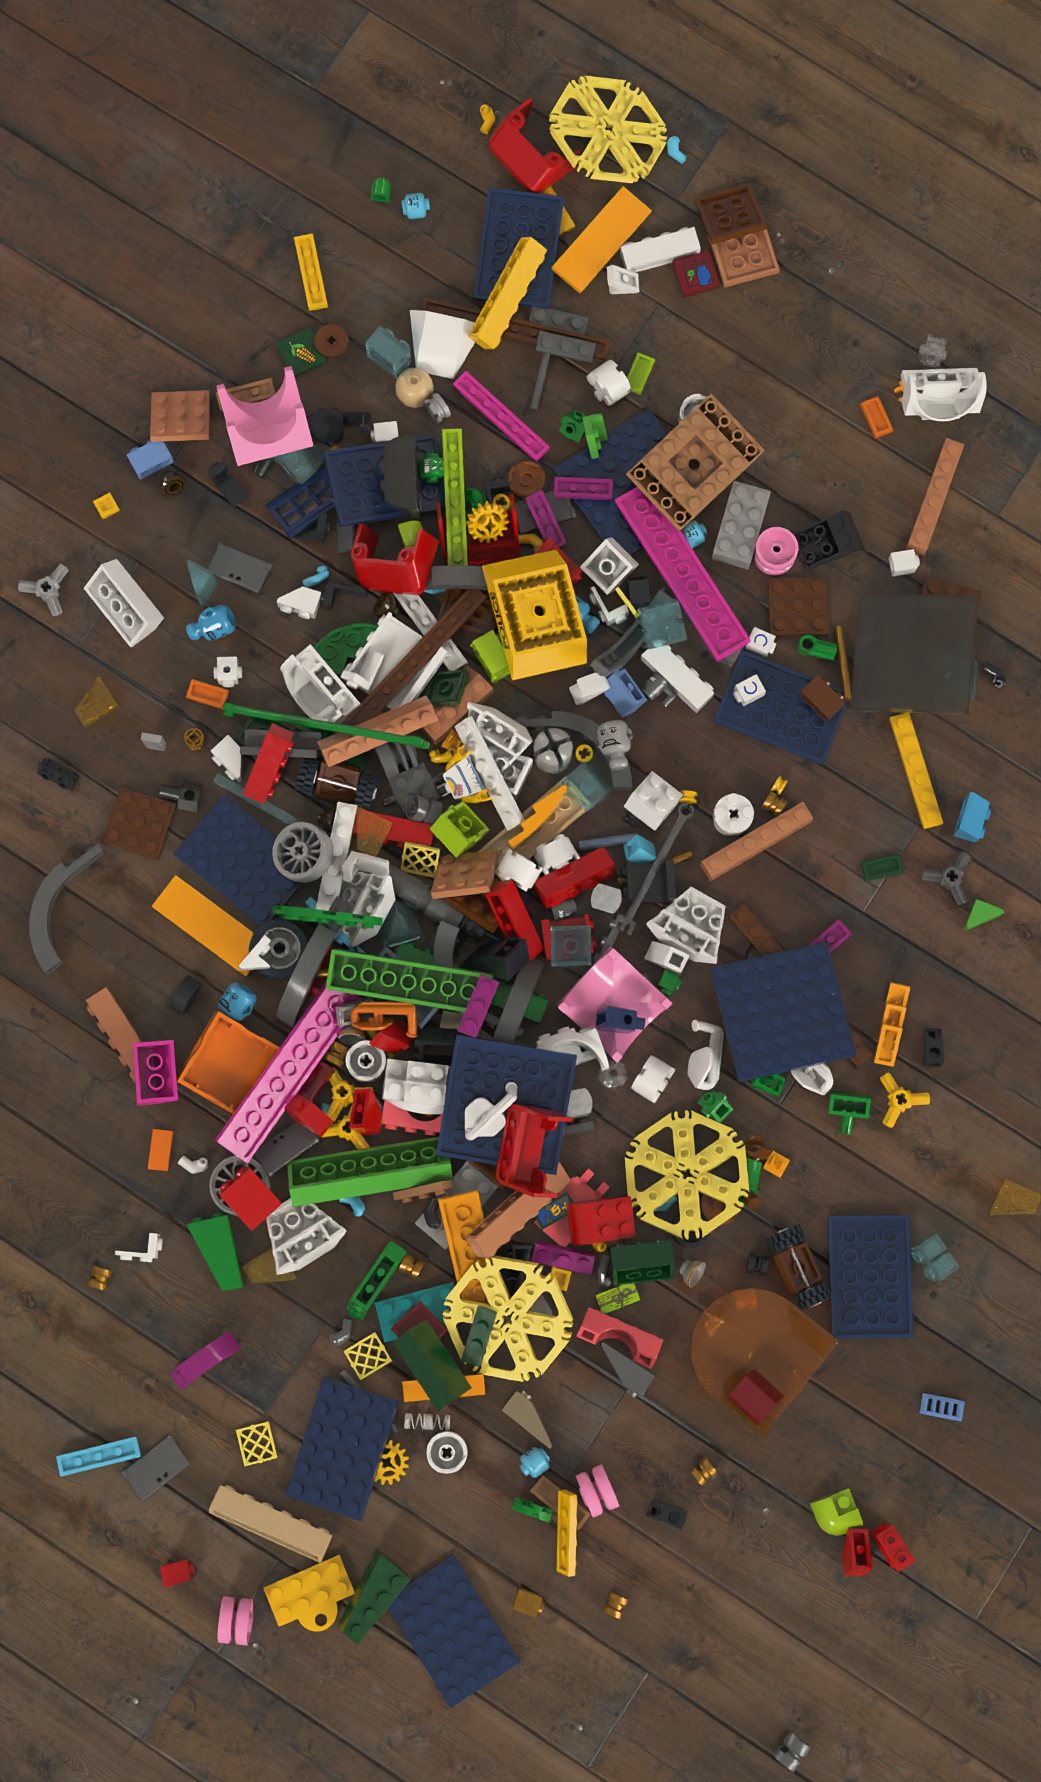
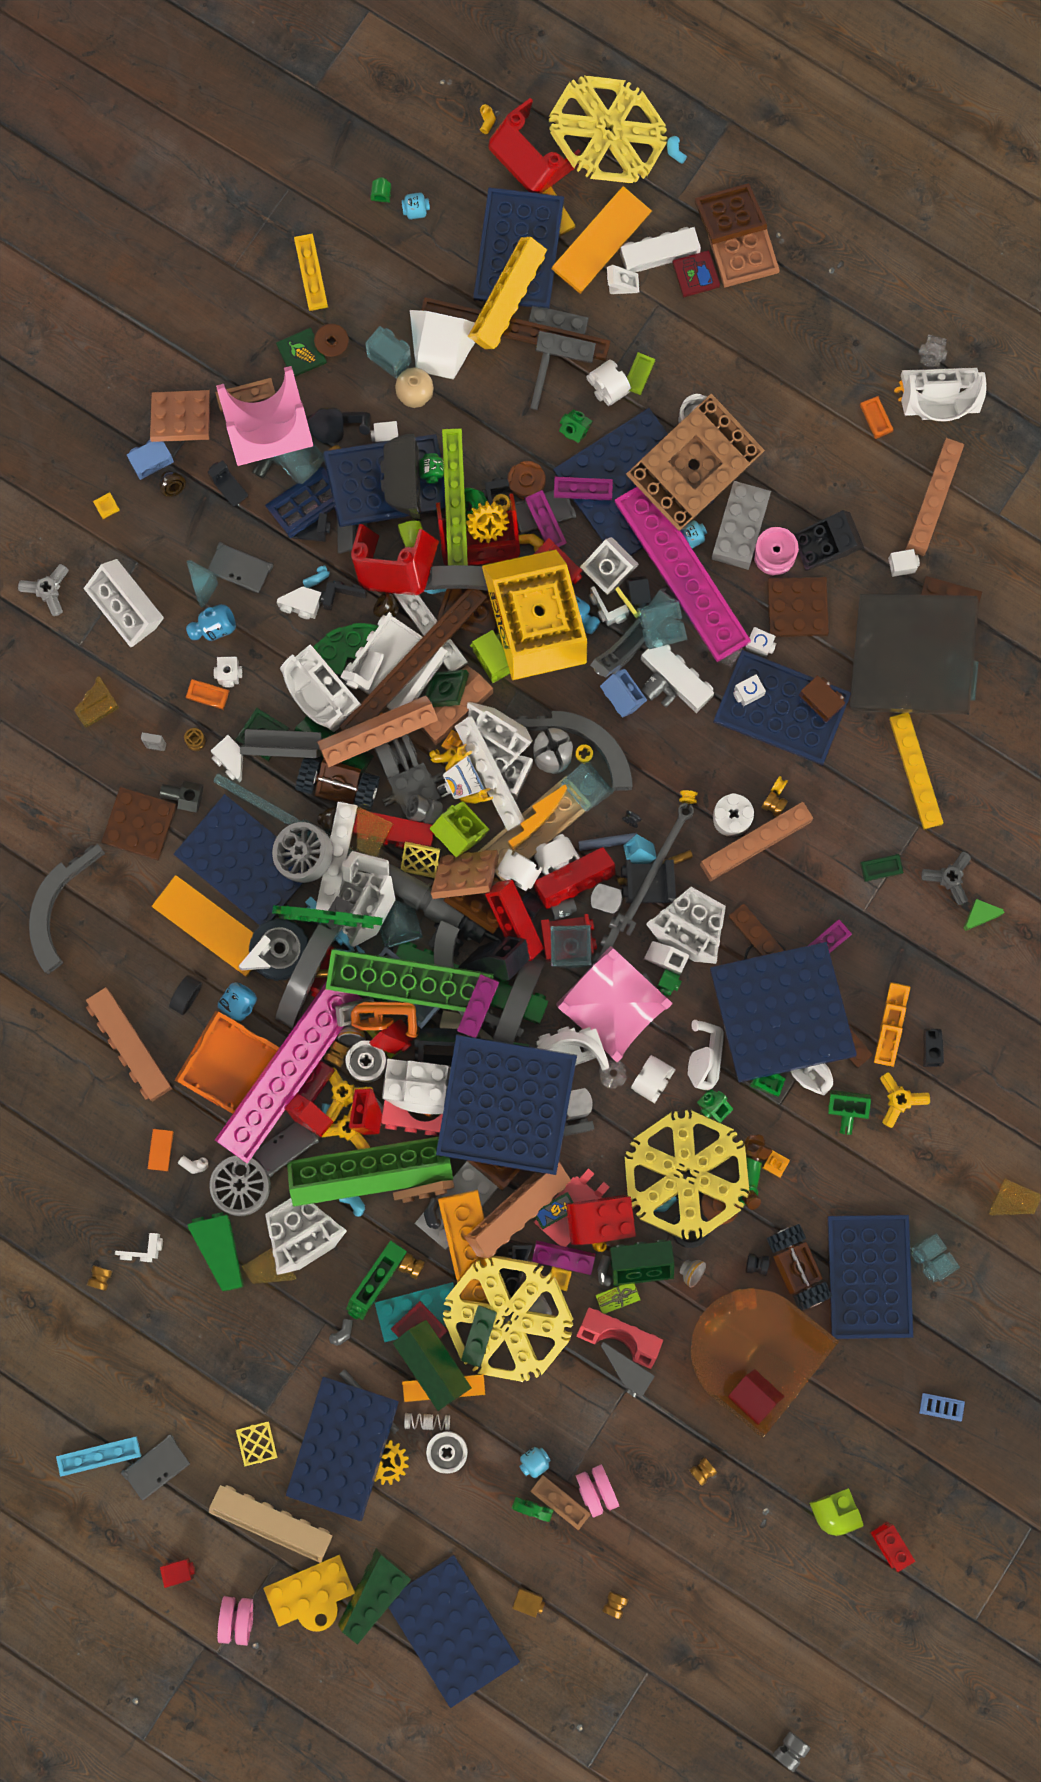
black hinge [38,758,79,791] -> none
dark pink slope [133,1040,178,1106] -> none
magenta arch [170,1331,241,1390] -> none
red panel [218,1165,282,1231] -> none
green hinge [222,703,430,749] -> none
red brick [242,723,294,804] -> none
light yellow window [344,1332,392,1380] -> none
light grey wheel [423,393,451,424] -> none
dark pink plate [453,371,550,463] -> none
white piece [465,1082,517,1140] -> none
red windscreen [496,1104,573,1198] -> none
dark tan slope [502,1390,552,1449] -> none
yellow plate [557,1490,578,1577] -> none
white slope [569,673,610,706] -> none
bright green bracket [583,414,608,459] -> none
dark blue torso [595,1006,645,1034] -> none
light grey piece [597,720,633,770] -> none
white brick [624,771,683,831] -> none
black leg [647,1500,688,1530] -> none
green piece [797,635,837,662] -> none
pearl gold bar [835,626,852,701] -> none
red slope [842,1528,872,1576] -> none
dark azure slope [953,792,991,843] -> none
black arm [983,663,1006,689] -> none

